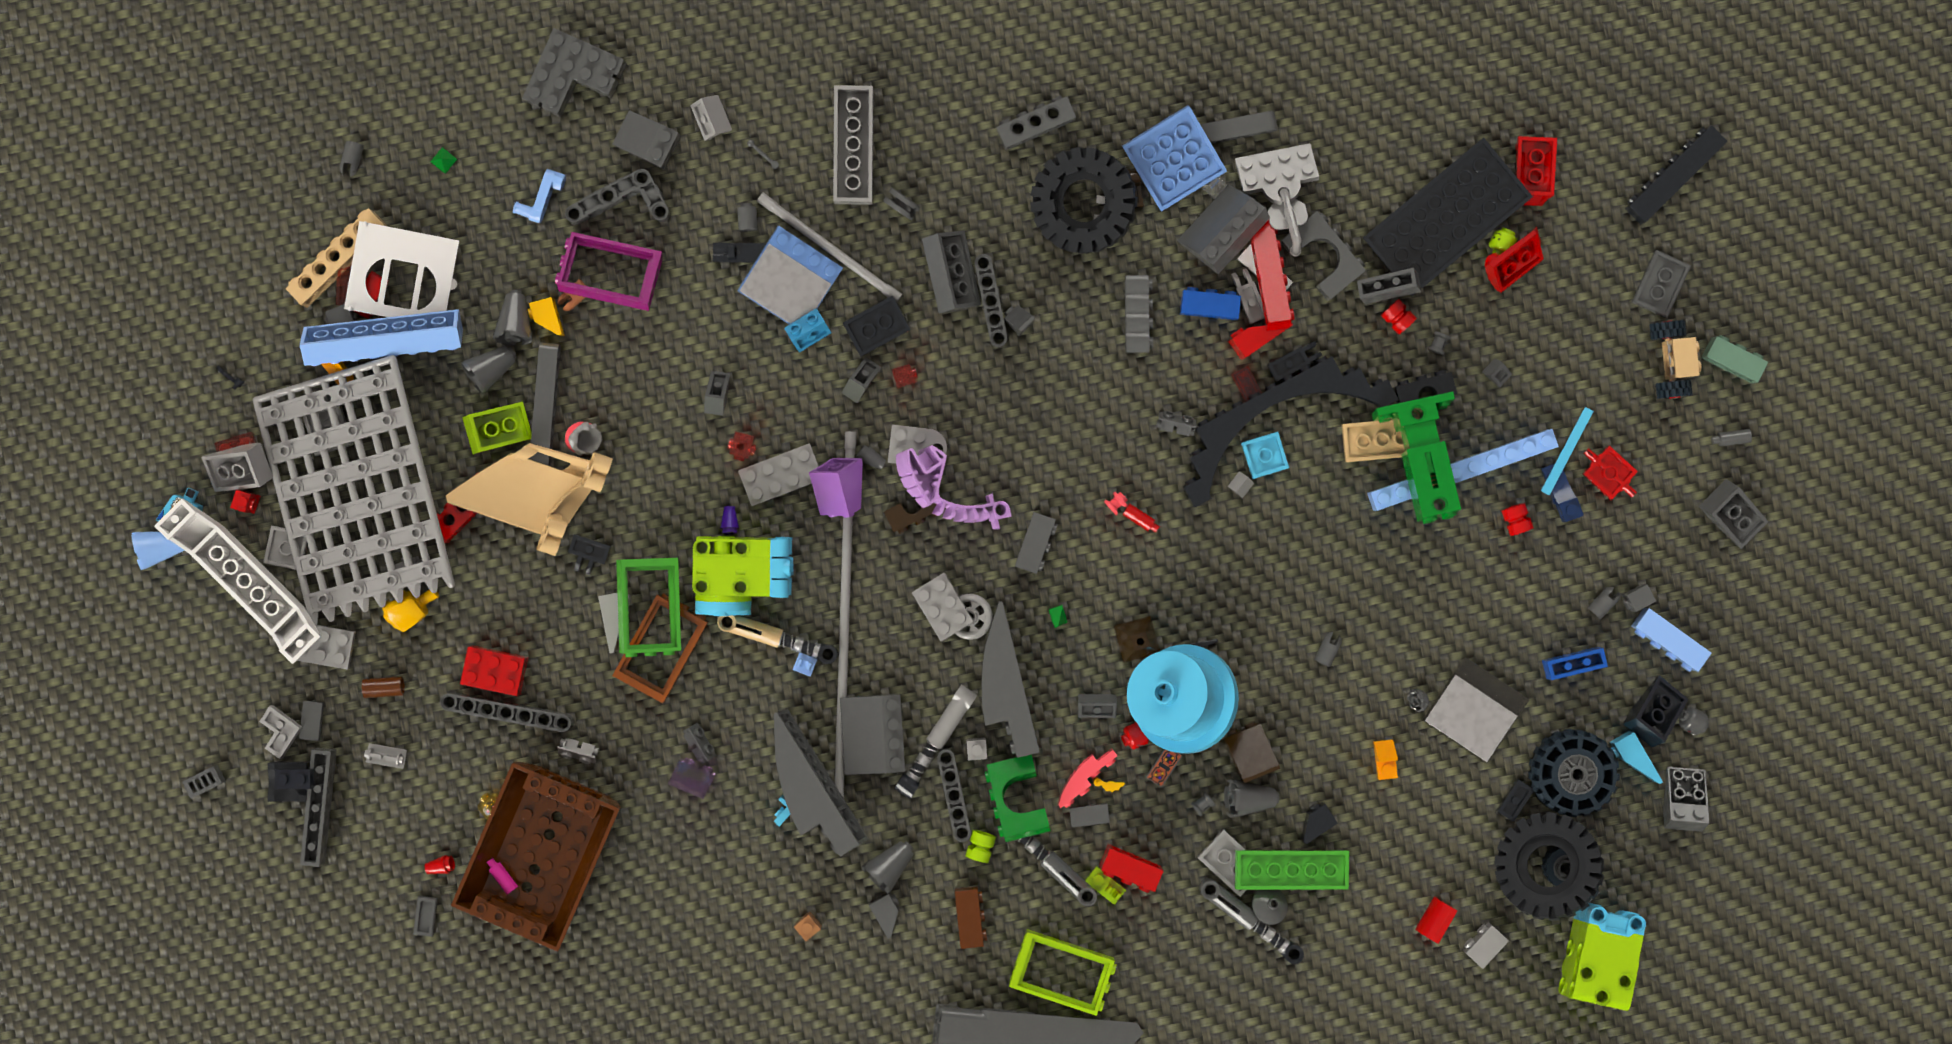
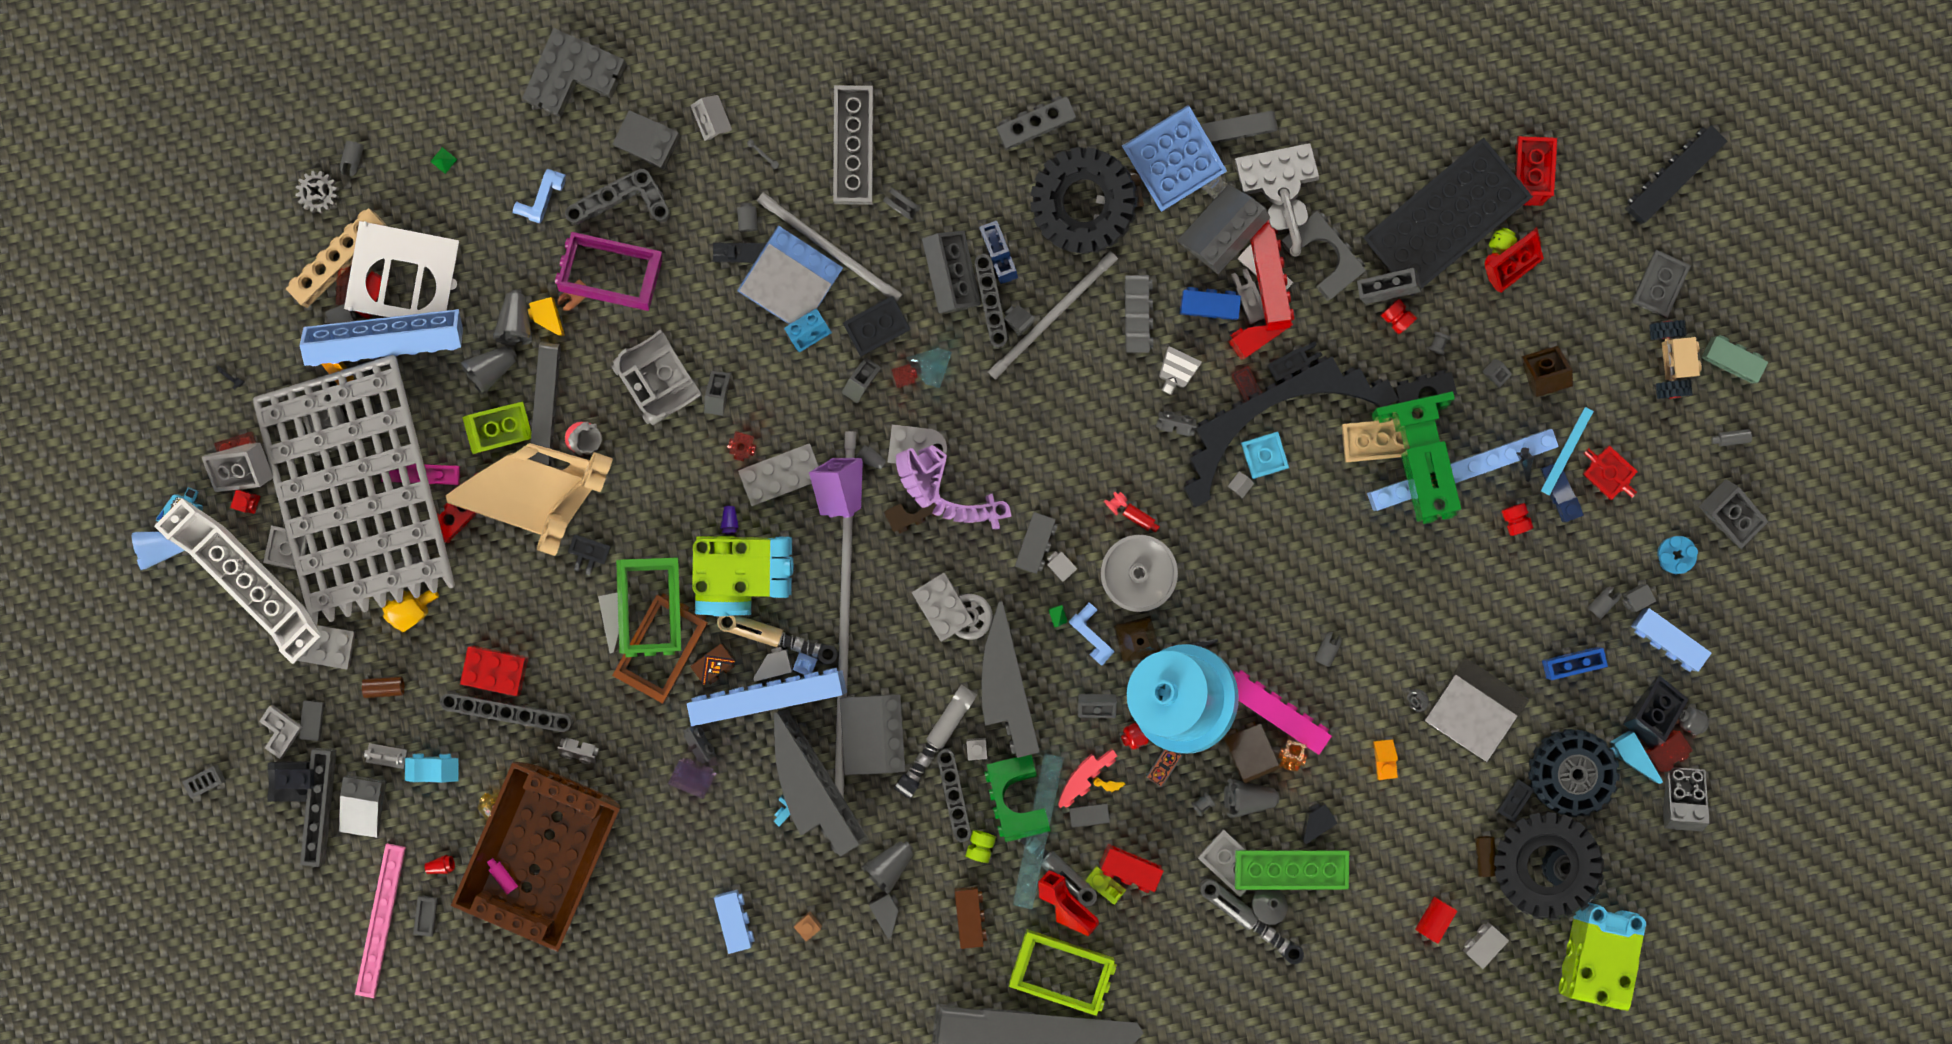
none -> light grey gear [295,171,339,213]
none -> slope [339,775,387,838]
none -> bright pink tile [355,843,406,998]
none -> dark pink tile [381,464,460,485]
none -> medium azure brick [405,753,458,783]
none -> light grey piece [611,330,703,425]
none -> light blue brick [687,668,847,726]
none -> brick [690,643,736,685]
none -> light blue brick [714,889,755,954]
none -> light grey slope [753,647,793,682]
none -> clear light blue slope [906,348,952,388]
none -> dark blue slope [979,220,1018,285]
none -> light grey piece [988,251,1118,380]
none -> clear light blue tile [1013,754,1064,909]
none -> red arch [1038,870,1099,936]
none -> light grey brick [1046,551,1077,582]
none -> light blue beam [1069,602,1115,666]
none -> light grey dish [1100,535,1178,612]
none -> torso [1159,346,1202,395]
none -> dark pink brick [1233,670,1332,755]
none -> clear orange brick [1278,739,1307,772]
none -> dark brown pin [1475,836,1497,877]
none -> black piece [1516,448,1534,482]
none -> dark brown slope [1521,346,1573,397]
none -> clear red brick [1645,730,1693,772]
none -> dark azure plate [1657,536,1698,574]

